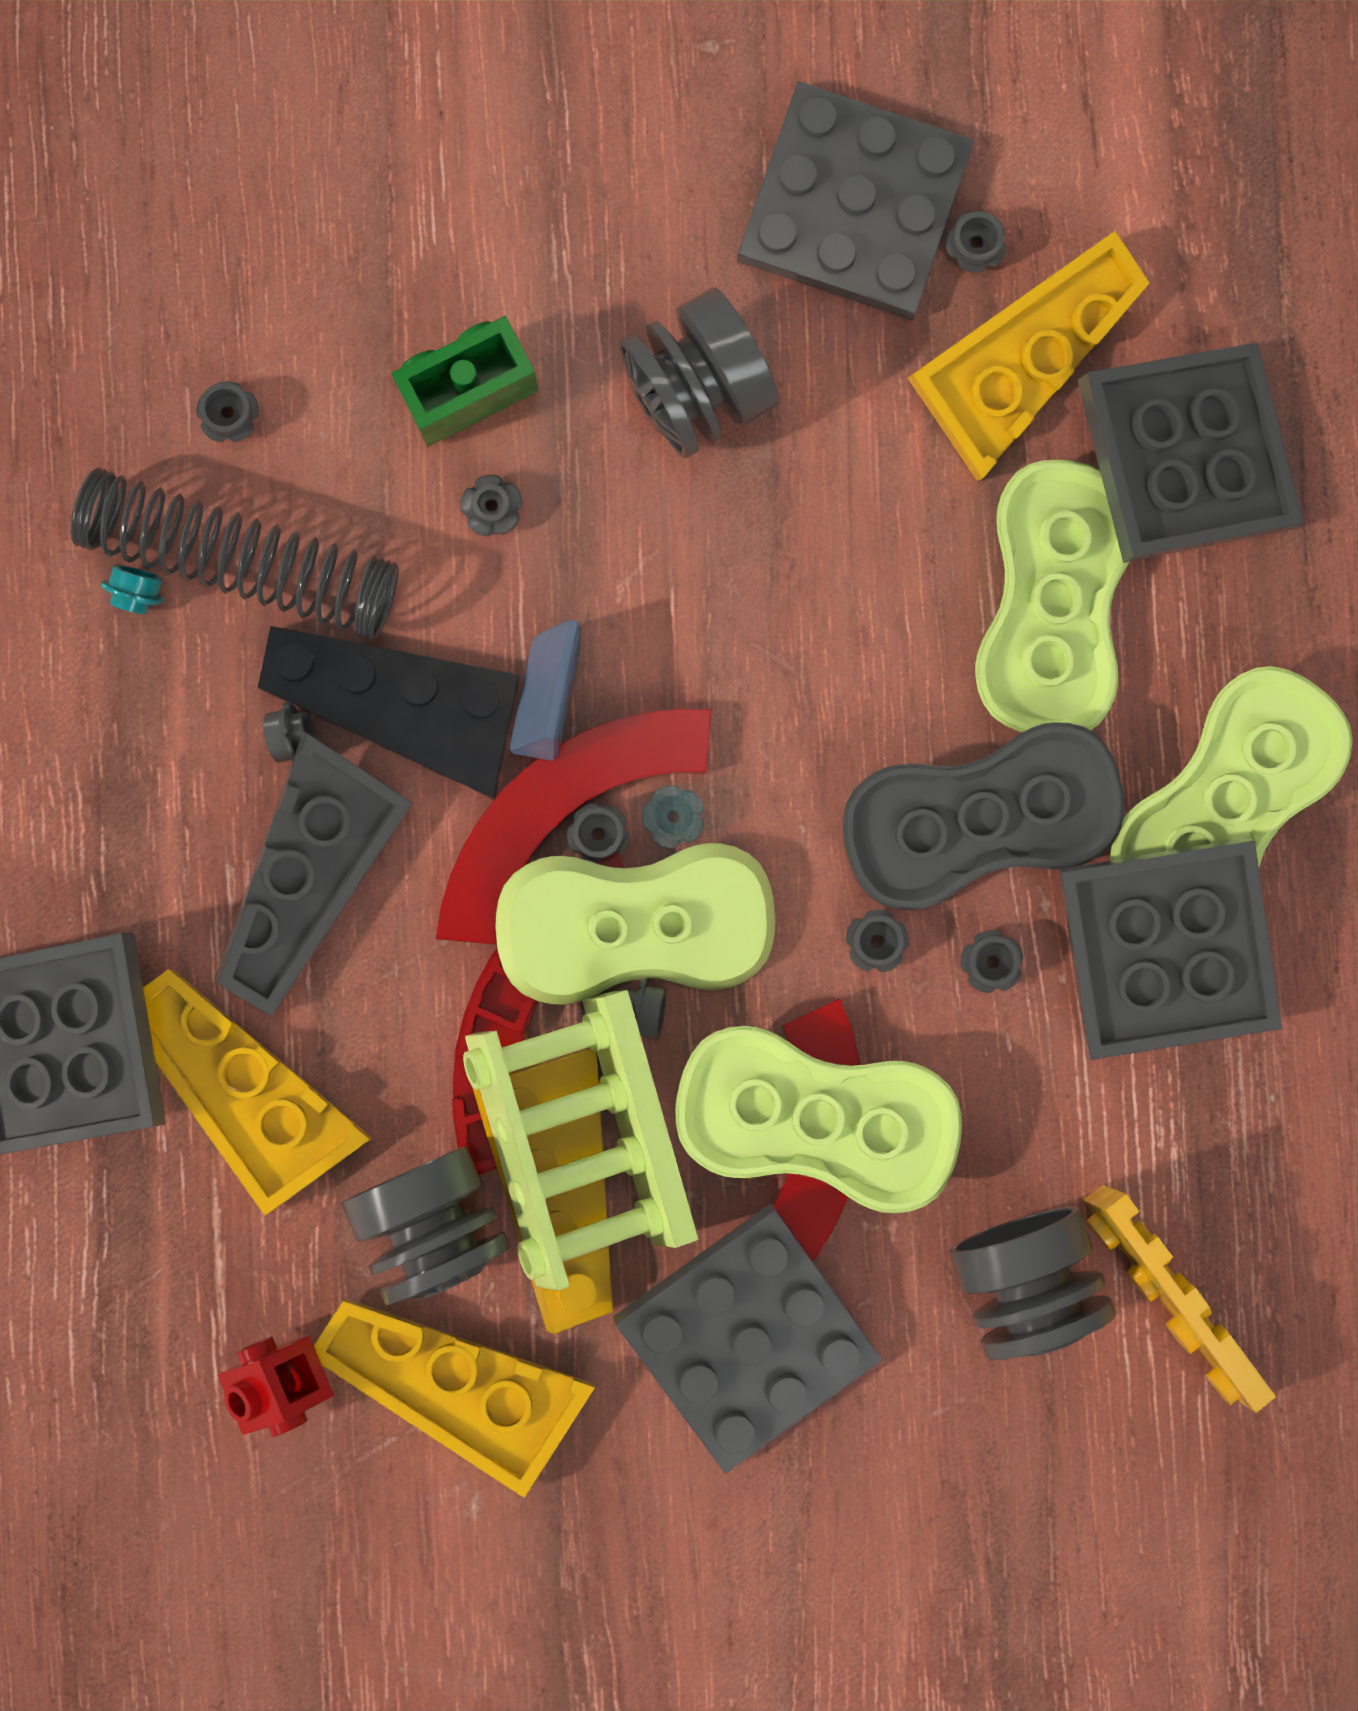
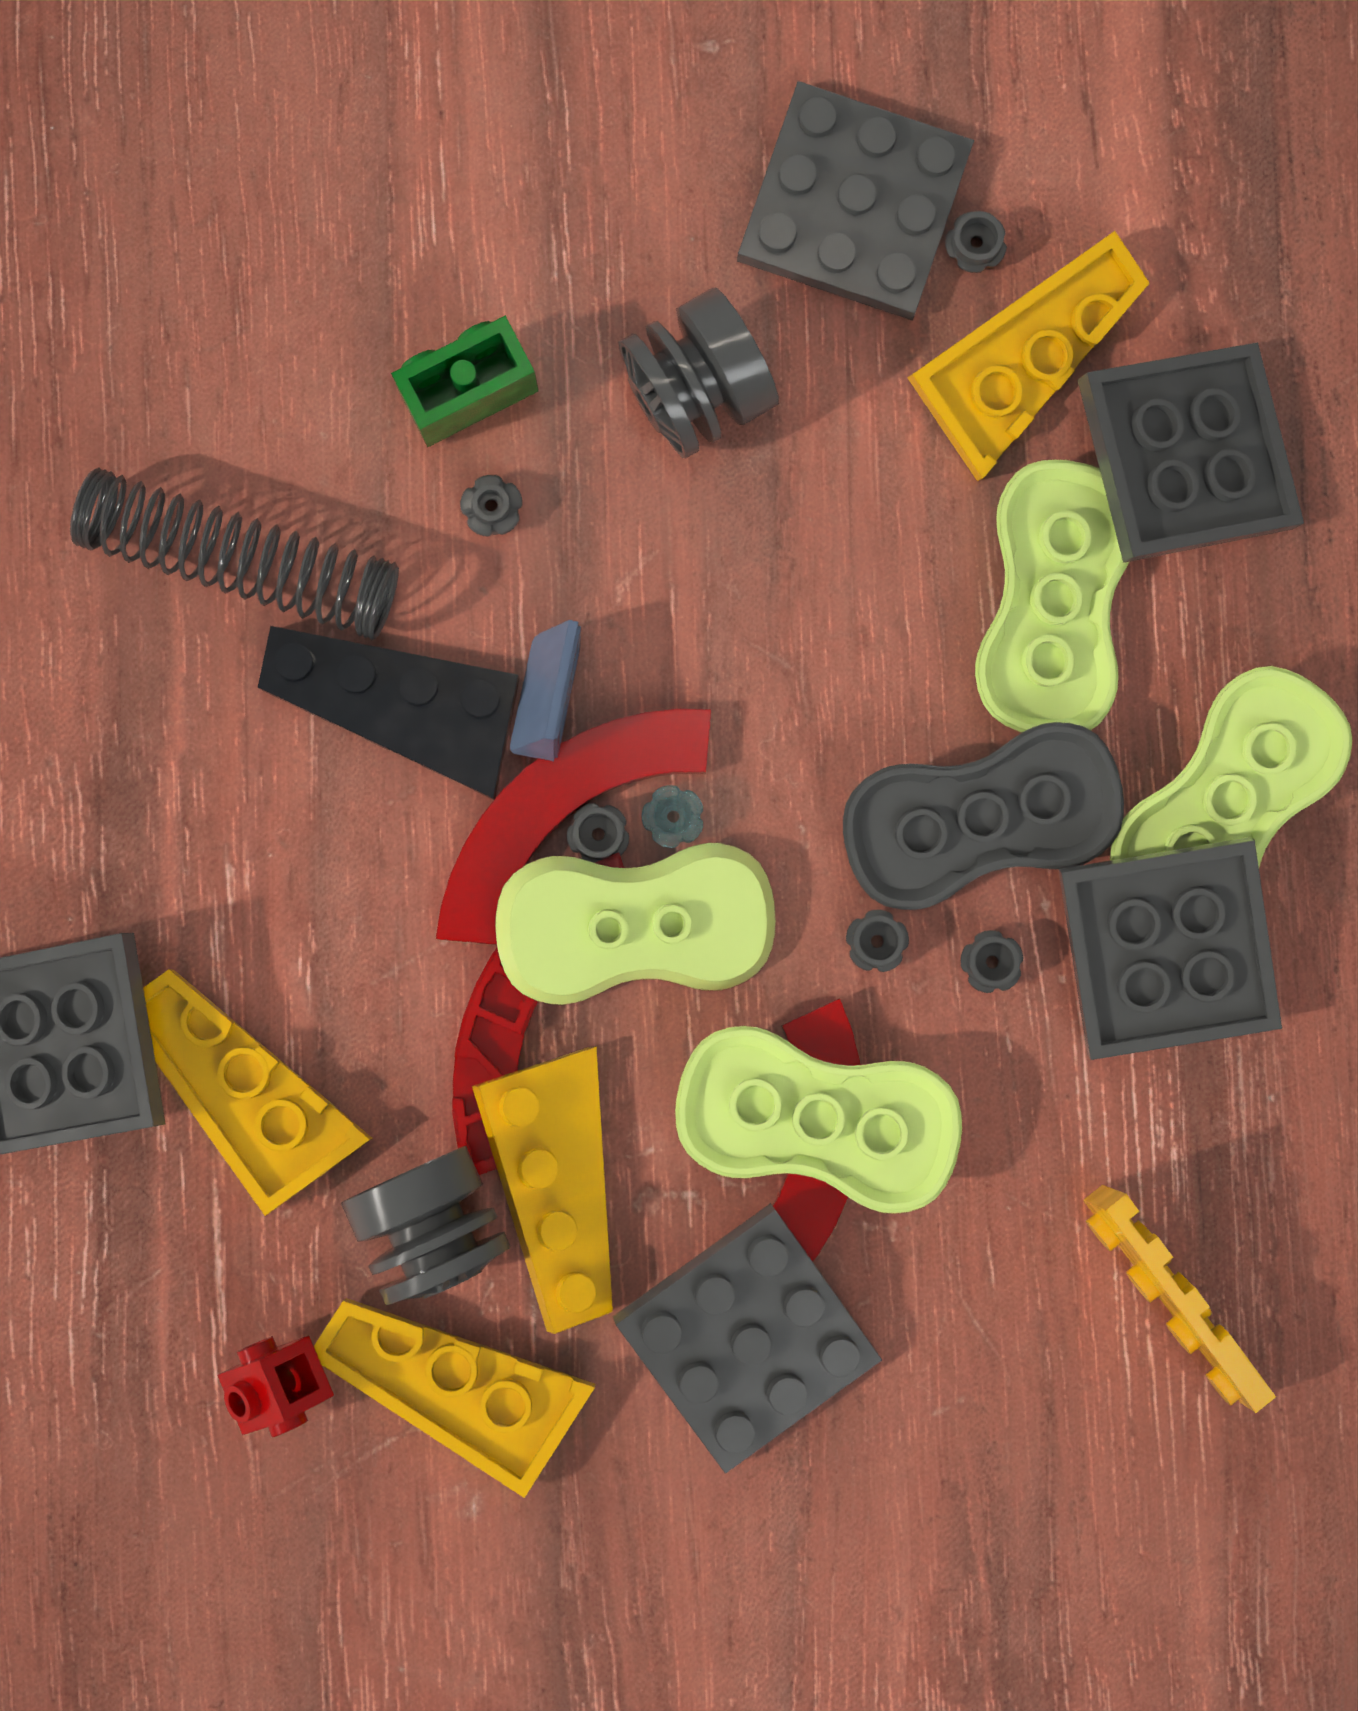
teal plate [101,564,164,614] -> none
dark grey plate [196,381,259,442] -> none
dark grey wing [215,731,413,1017] -> none
dark grey plate [263,703,316,763] -> none
yellowish green fence [463,990,699,1291] -> none
dark grey plate [626,978,667,1039] -> none
dark grey wheel [949,1206,1116,1360] -> none

